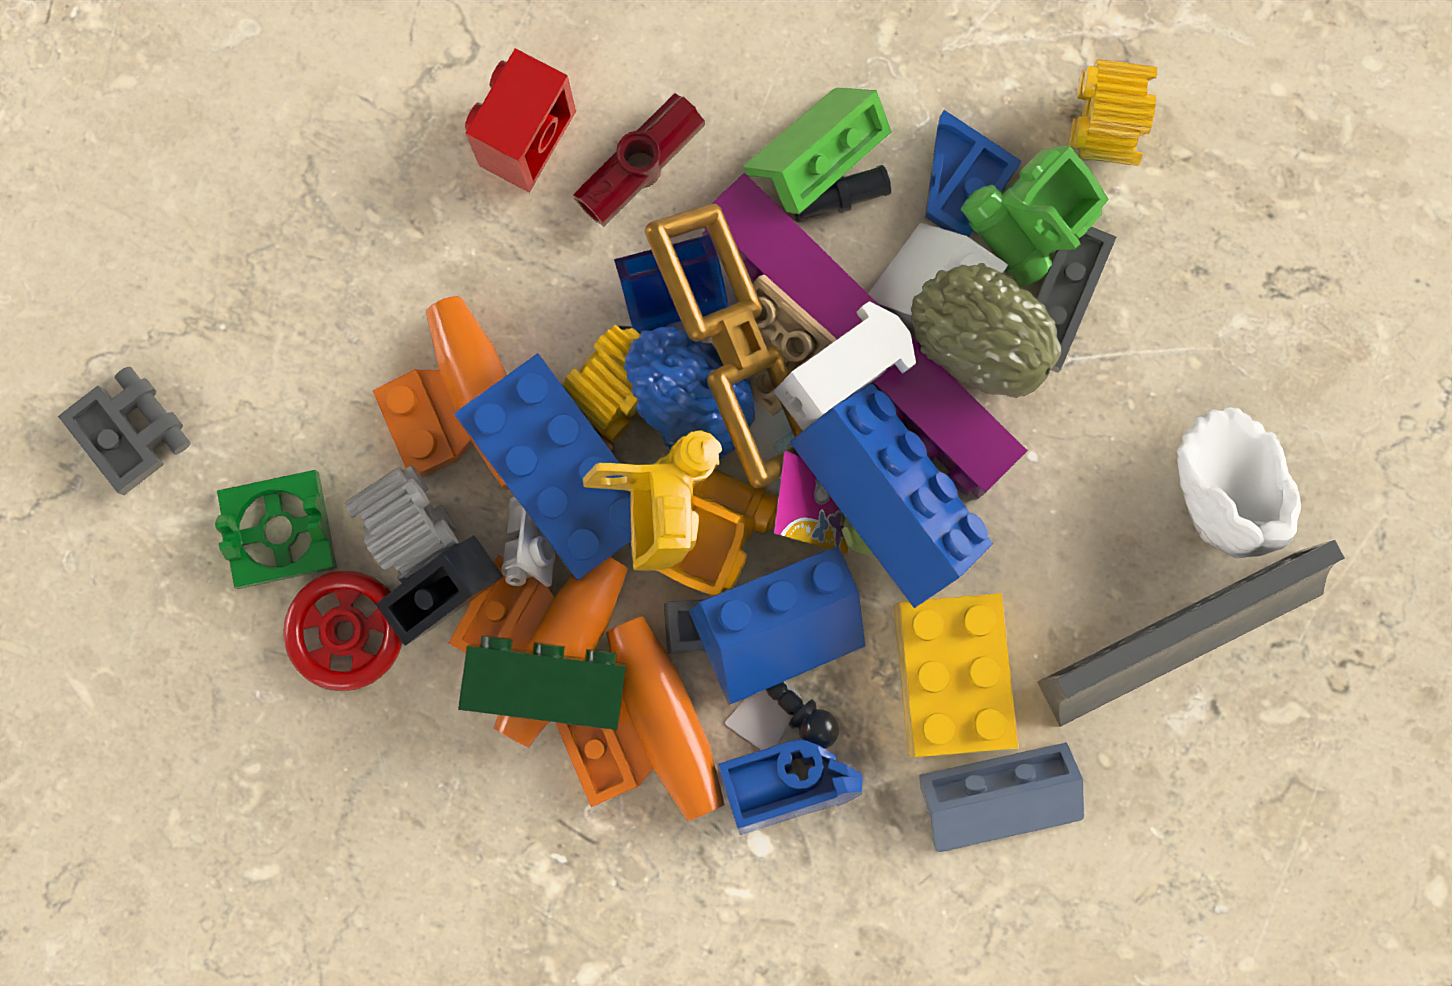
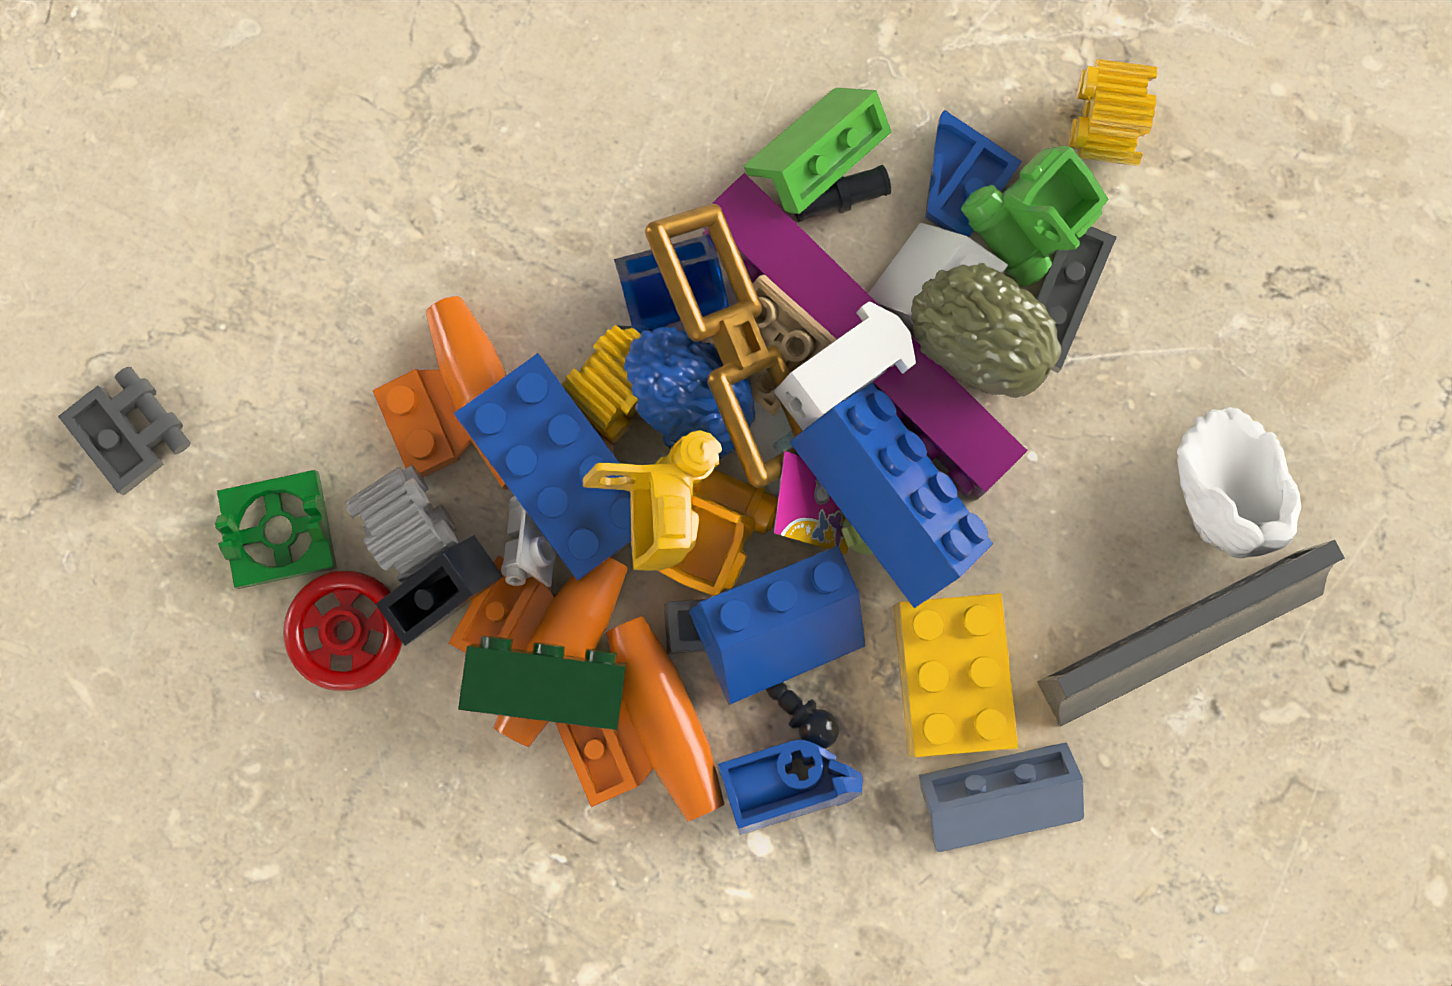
red brick [465,48,576,193] -> none
dark red piece [573,93,705,227] -> none
white sticker [725,681,802,750] -> none

